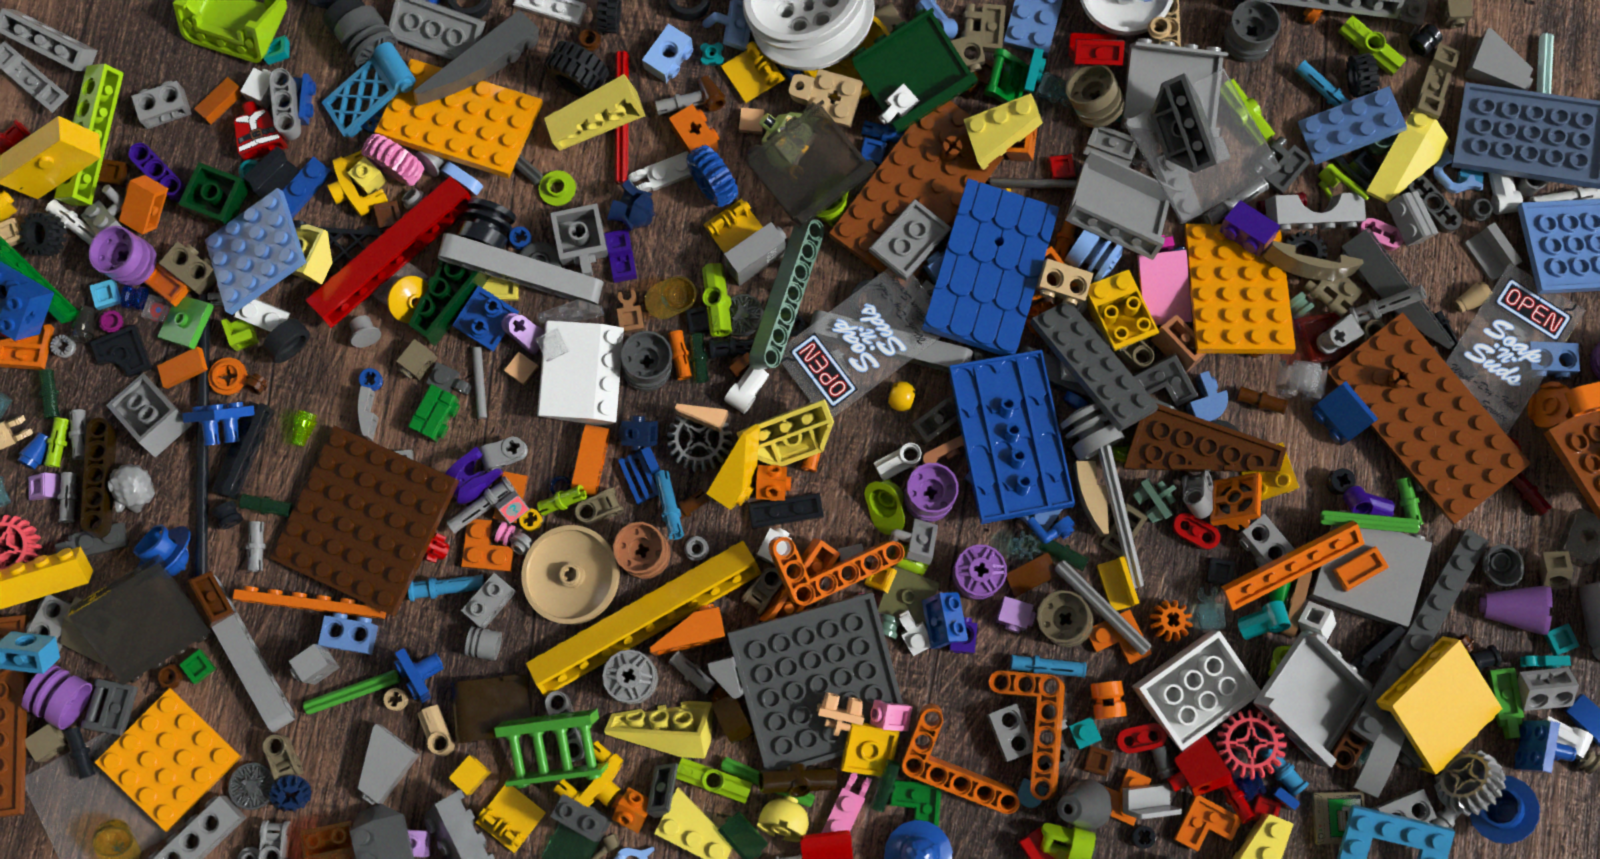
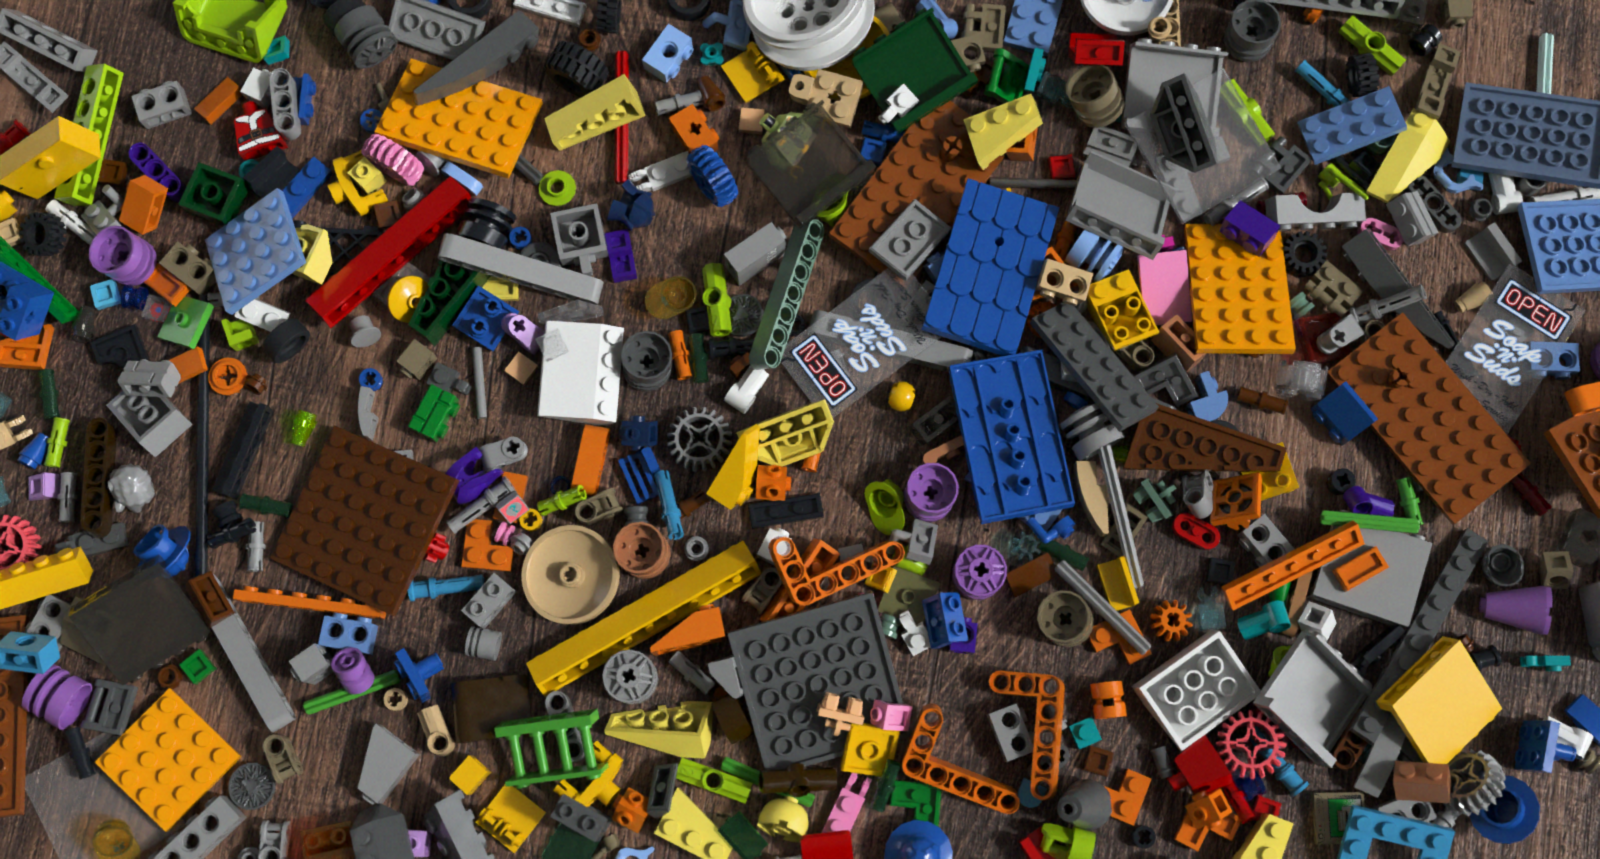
dark tan brick [25,724,69,762] -> none
light grey bush [50,335,76,358] -> none
light grey pin [69,409,86,460] -> none
magenta piece [99,310,124,333] -> none
blue plate [182,402,255,446] -> none
dark blue gear [270,775,311,813] -> none
dark azure piece [322,42,416,138] -> none
medium nougat plate [617,290,645,334] -> none
light nougat slope [675,404,728,432] -> none
yellow hinge [703,199,763,253] -> none
white piece [873,443,922,481] -> none
lavender brick [996,596,1036,633] -> none
dark azure pin [1010,654,1087,678] -> none
red plate [1116,723,1167,754] -> none
light grey panel [1122,783,1182,819] -> none
dark tan slope [1263,241,1363,280] -> none
blue tile [1268,787,1300,811] -> none
light grey slope [1464,28,1533,91] -> none
bright green hinge [1487,668,1524,739] -> none
light grey brick [1517,667,1579,711] -> none
orange tile [1527,381,1573,430] -> none
teal plate [1544,623,1579,656] -> none
none -> light grey brick [118,359,181,398]
none -> black pin [207,518,256,549]
none -> medium lavender wheel [331,647,375,695]
none -> dark grey wheel [624,506,649,526]
none -> orange brick [1185,789,1232,829]
none -> nougat brick [1393,761,1451,803]

